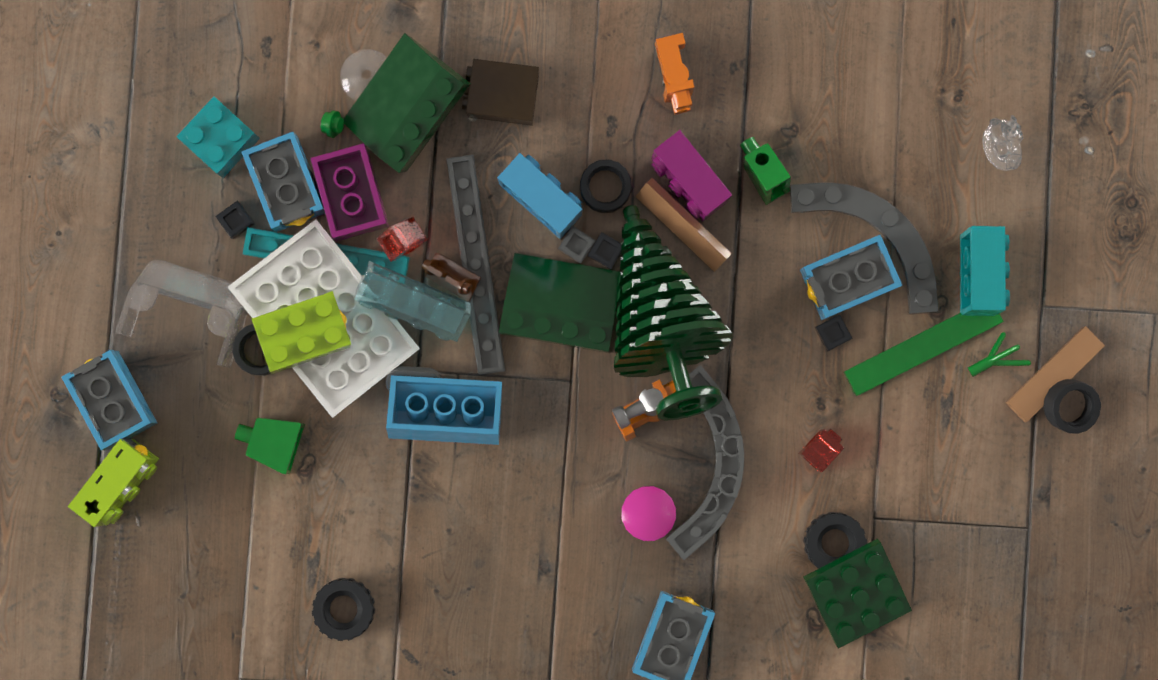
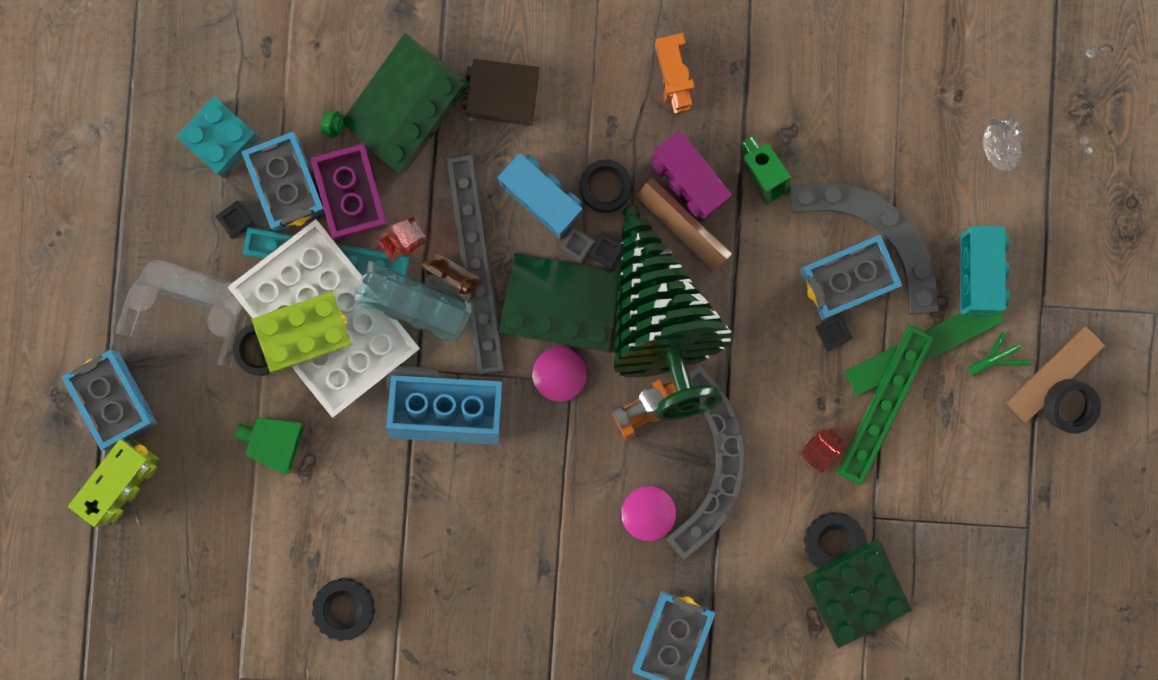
clear dish [340,49,387,101] -> none
none -> dark pink dish [532,347,587,402]
none -> green tile [835,324,935,486]

